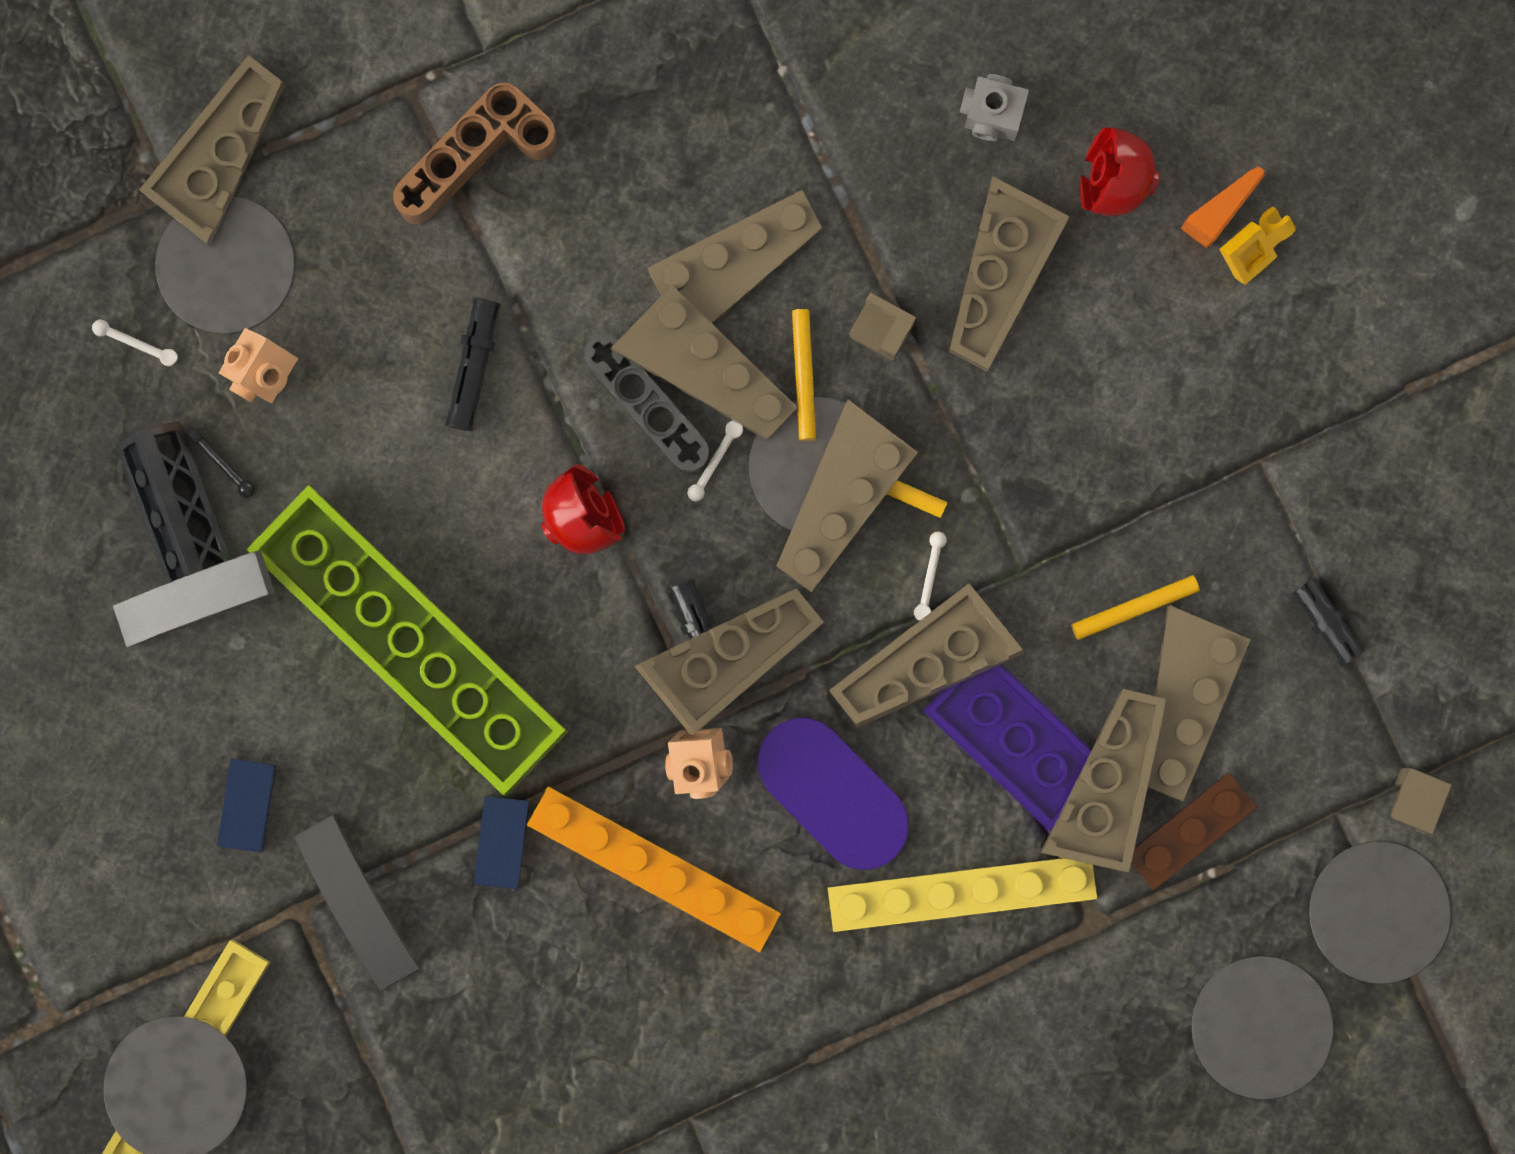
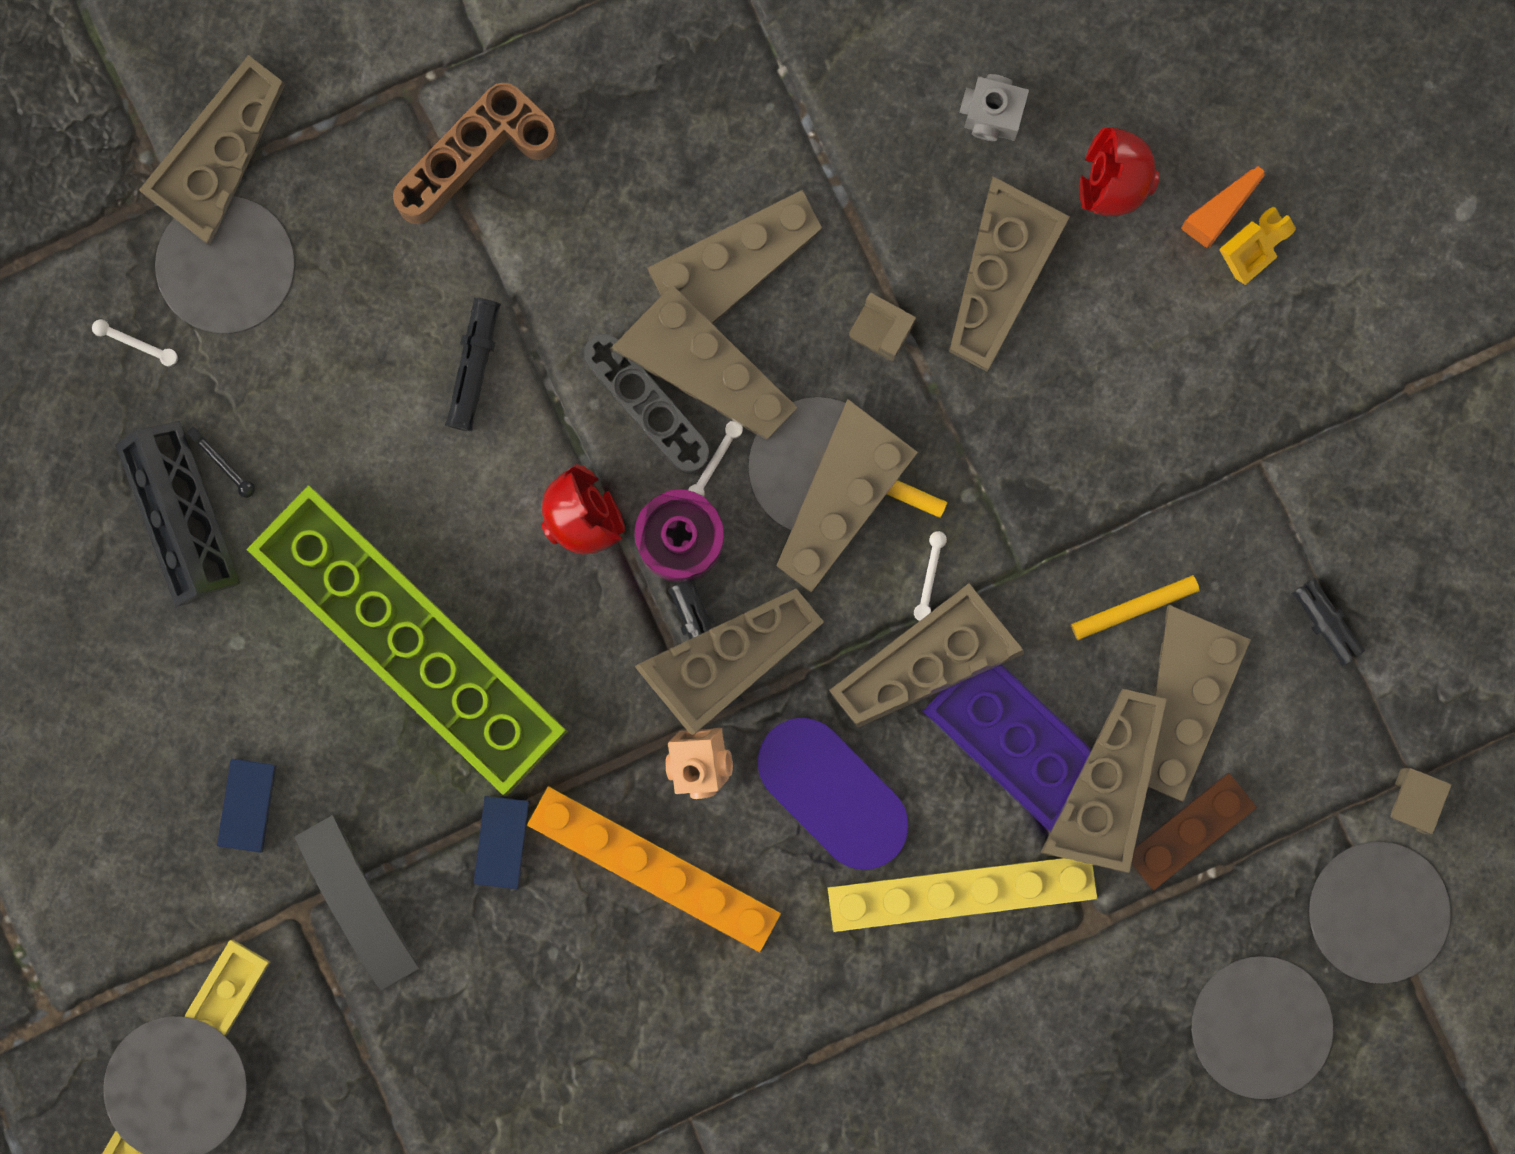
slope [113,550,275,647] -> none
light nougat brick [219,328,298,404] -> none
yellow bar [792,309,816,441] -> none
none -> magenta brick [635,489,724,582]

